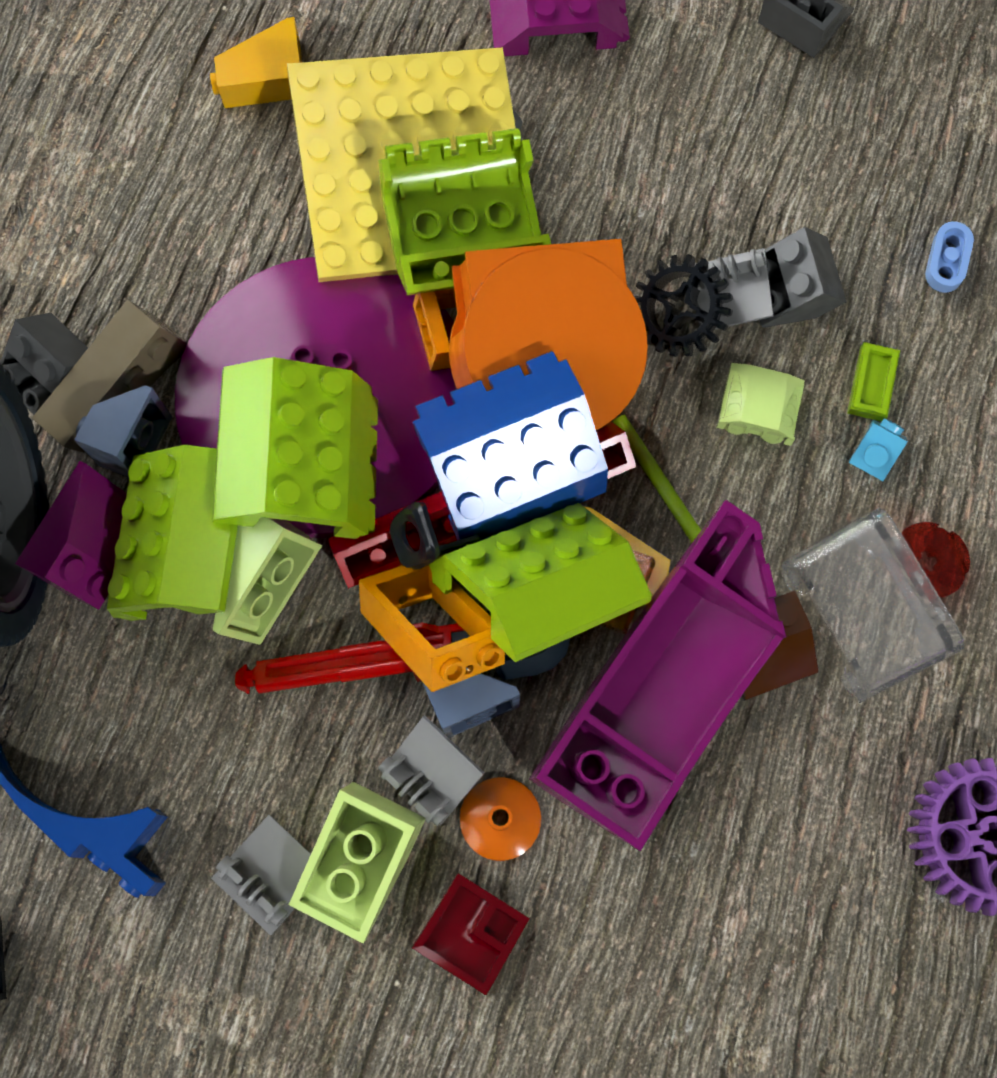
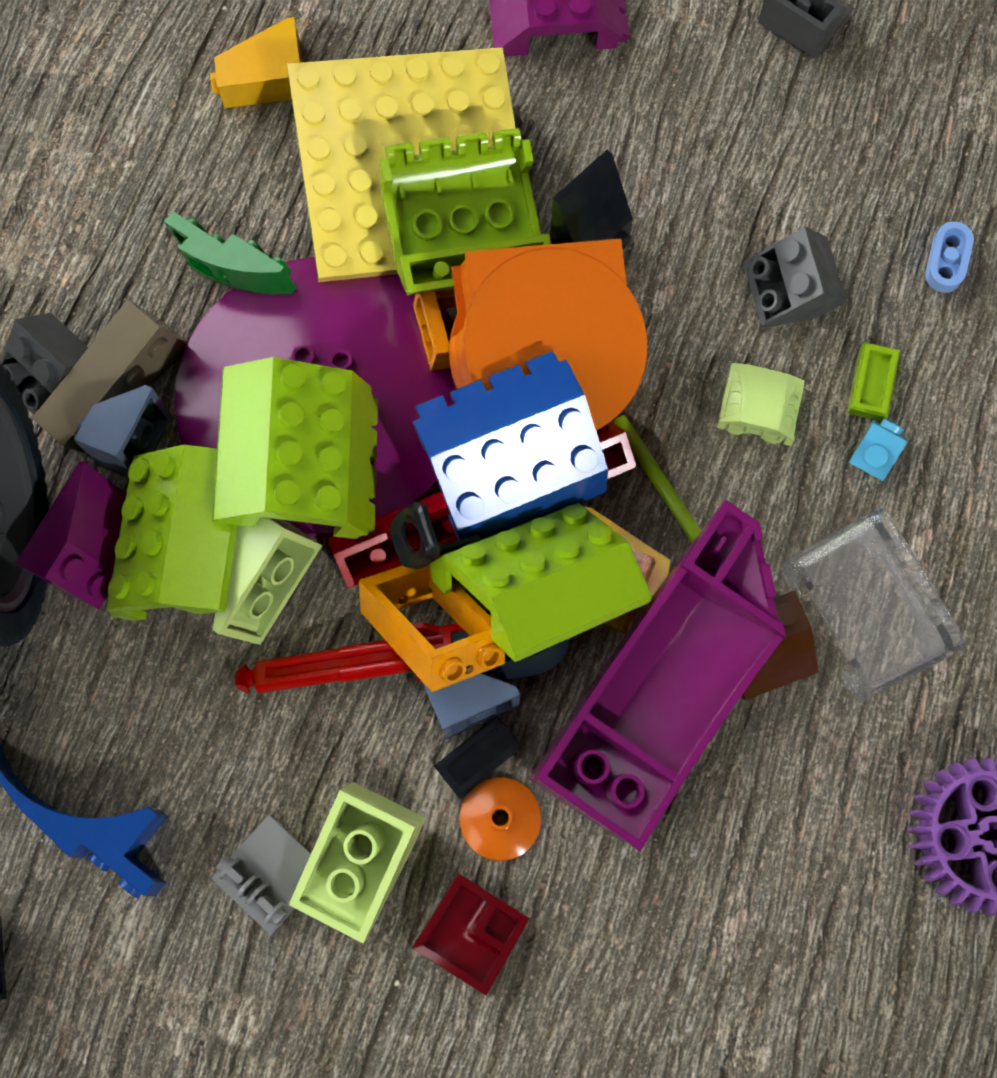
light grey hinge [378,715,485,826] -> none
black gear [634,254,733,357] -> none
light grey hinge [695,248,774,330] -> none
clear red plate [887,522,970,601] -> none
none -> slope [164,211,296,294]
none -> black tile [434,715,523,799]
none -> black slope [550,150,633,249]

